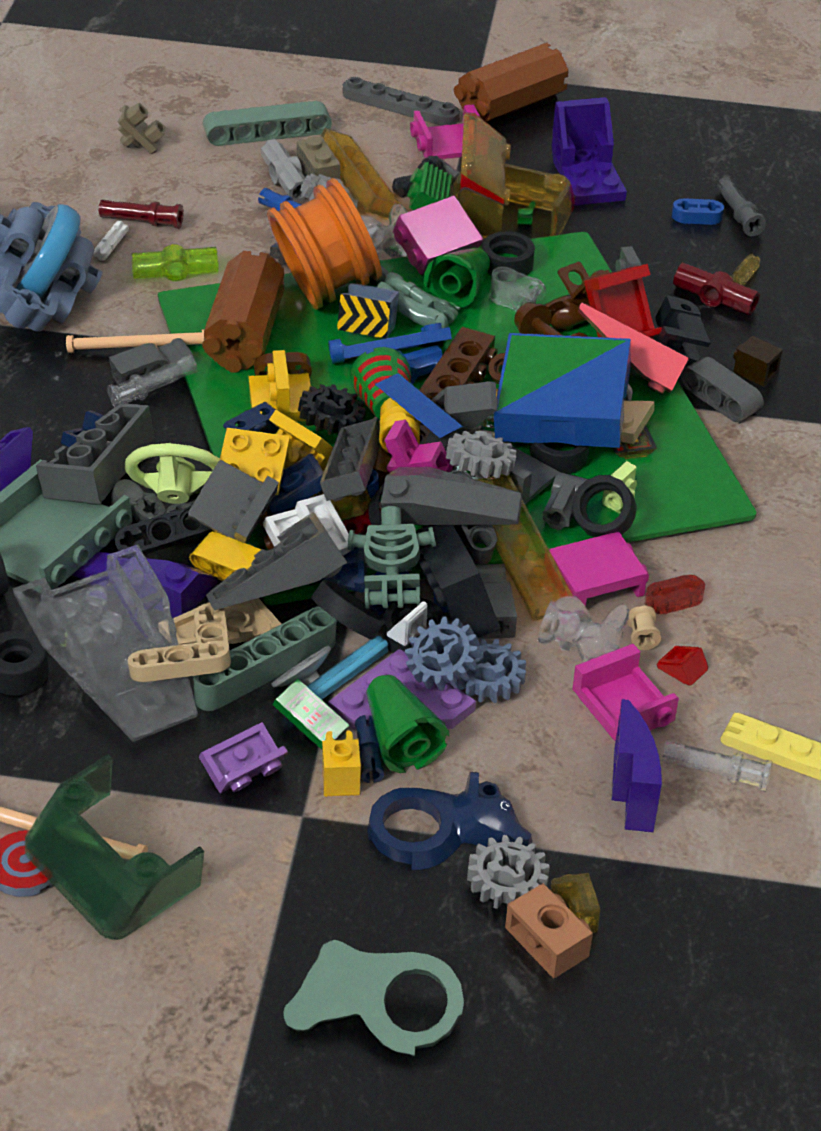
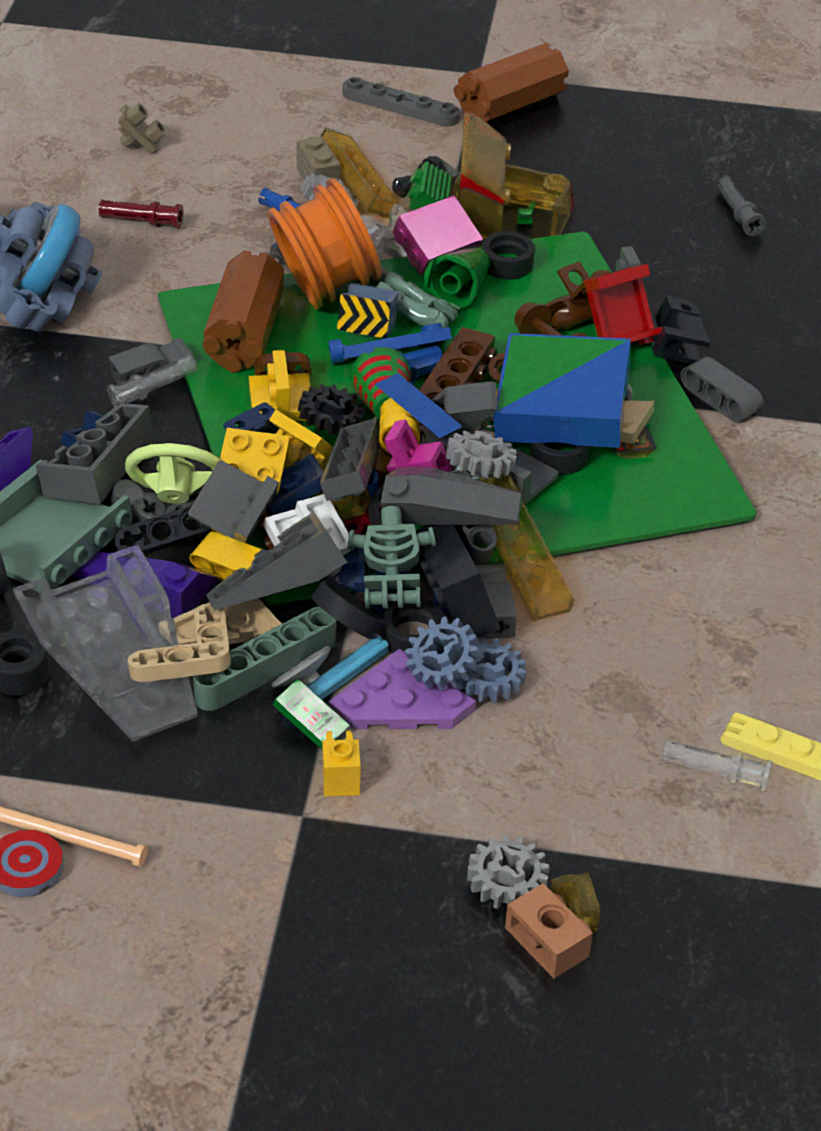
clear green windscreen [25,754,205,940] -> none
light nougat bar [66,329,204,353] -> none
white axle [93,220,129,261] -> none
clear neon green piece [131,244,218,281] -> none
medium lavender bracket [199,722,288,794] -> none
sand green beam [202,101,332,146] -> none
light grey piece [261,139,305,202] -> none
sand green animal [283,940,464,1055] -> none
dark blue pin [355,715,384,783] -> none
green cone [366,675,450,773] -> none
dark blue animal [367,772,533,871] -> none
white slope [387,601,428,646] -> none
dark pink panel [410,104,488,159] -> none
clear piece [489,267,547,311] -> none
clear animal [537,596,629,662] -> none
dark grey piece [543,472,587,530] -> none
dark pink panel [545,532,649,616] -> none
dark purple bracket [551,97,627,205] -> none
black tyre [572,475,637,537] -> none
dark pink panel [572,644,679,741] -> none
coral wedge [578,303,689,394] -> none
yellowish green bracket [602,461,637,513] -> none
dark purple slope [611,699,662,833] -> none
tan bush [627,606,661,650] -> none
clear red beam [644,575,705,614] -> none
red slope [656,646,708,685] -> none
blue beam [672,198,724,225] -> none
dark red piece [673,262,760,316] -> none
clear yellow axle [731,254,761,285] -> none
dark brown brick [733,336,783,387] -> none

